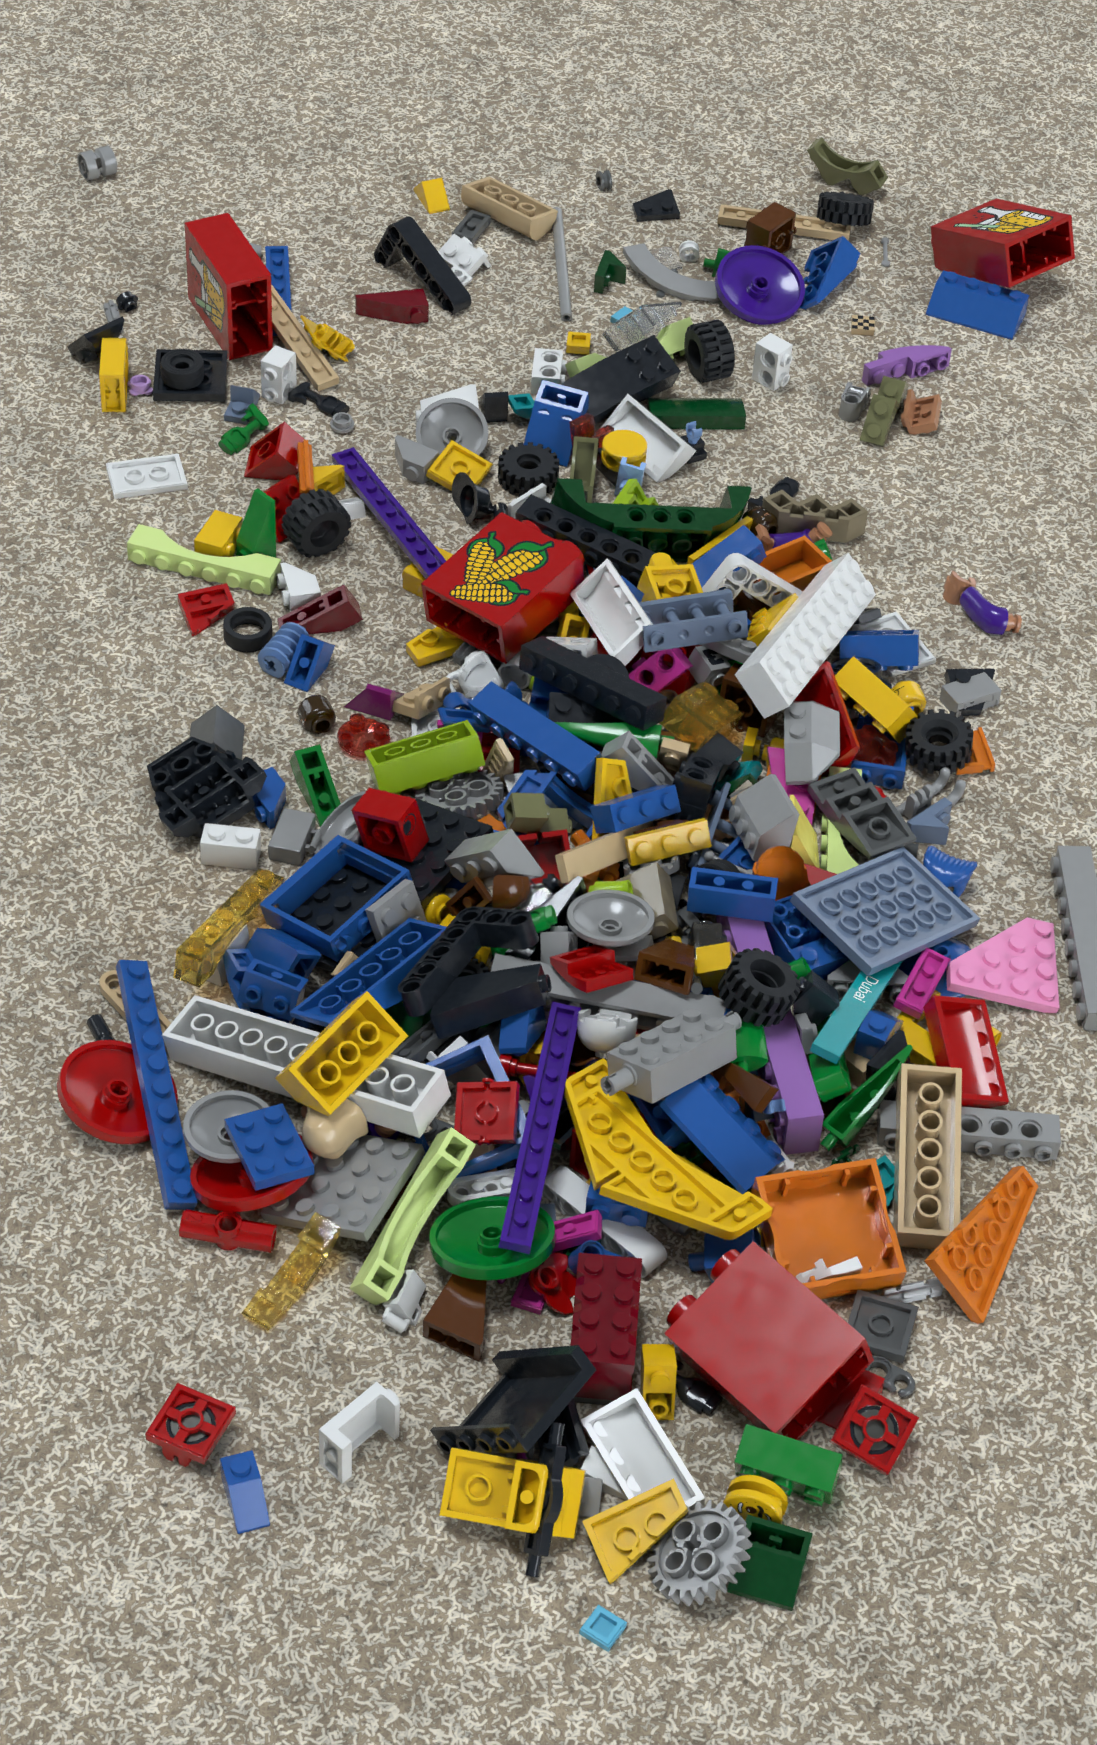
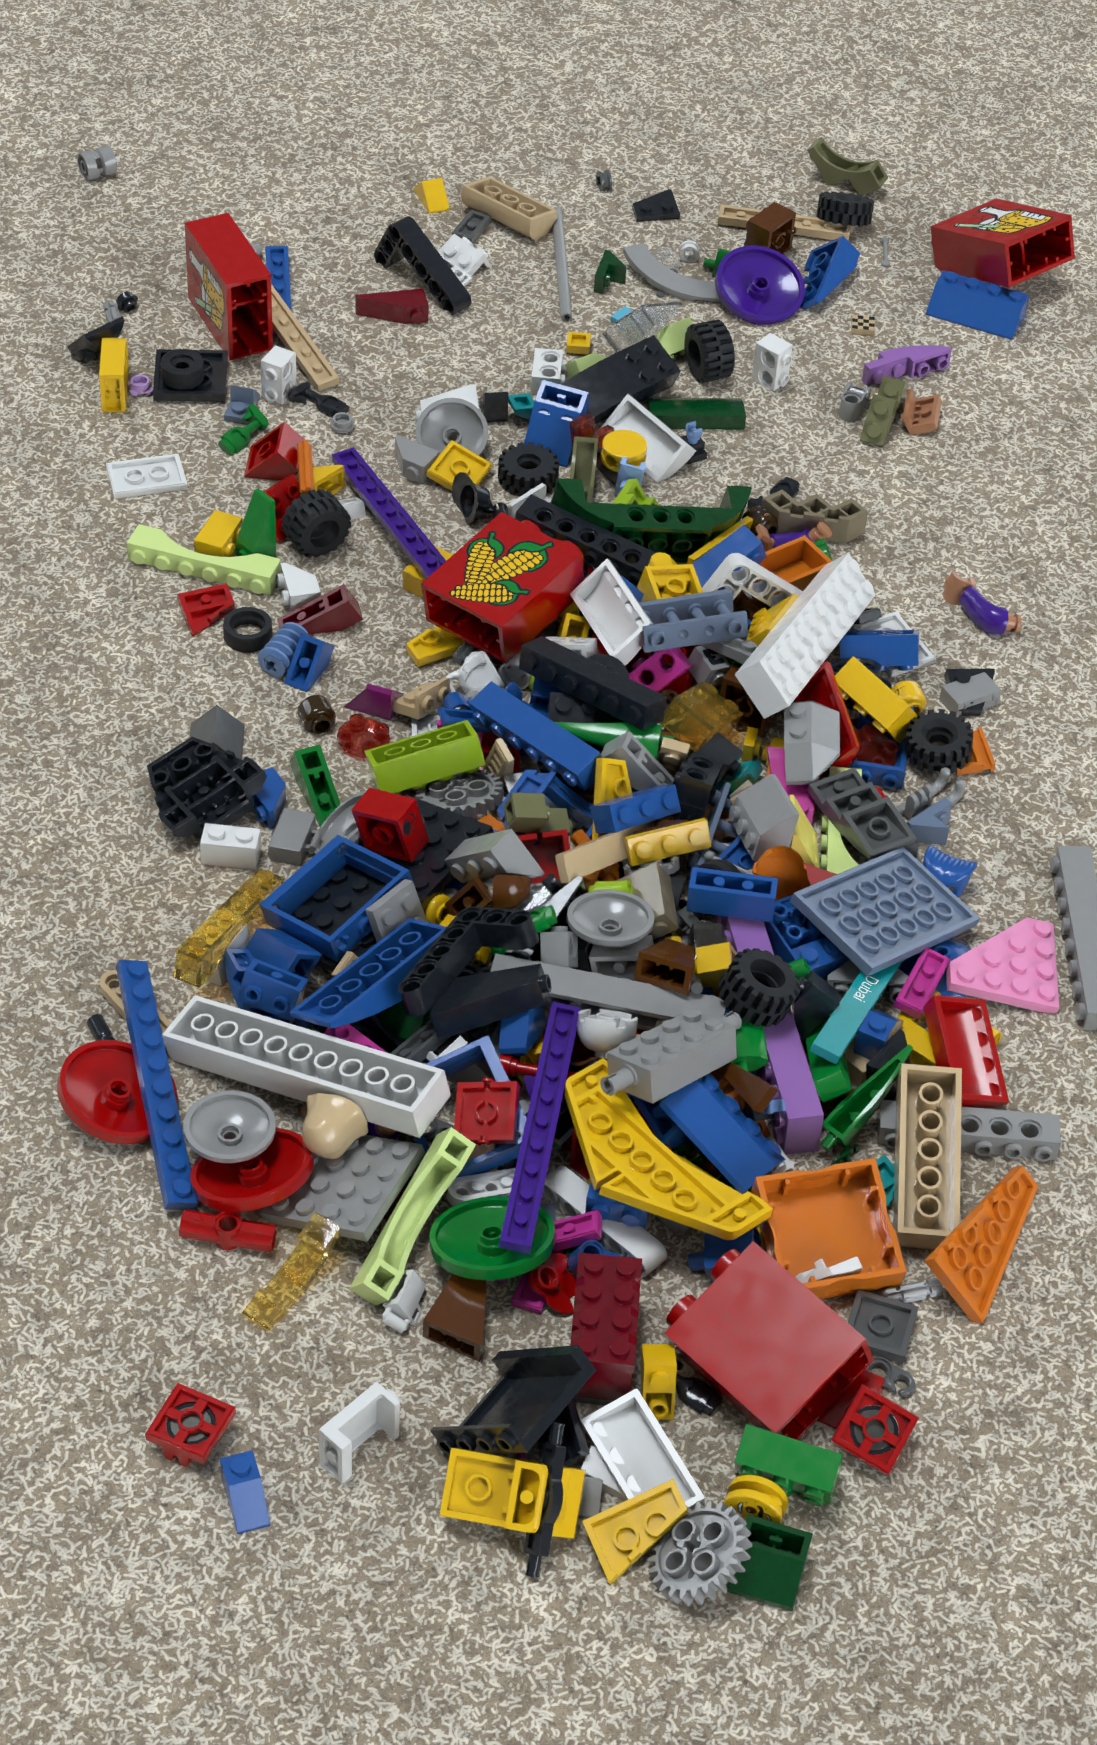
blue plate [224,1103,314,1191] -> none
yellow slope [275,991,408,1116] -> none
yellow hinge [300,315,355,362] -> none
red slope [550,945,634,993] -> none
medium azure tile [579,1605,627,1652] -> none
light grey plate [794,1013,818,1054] -> none

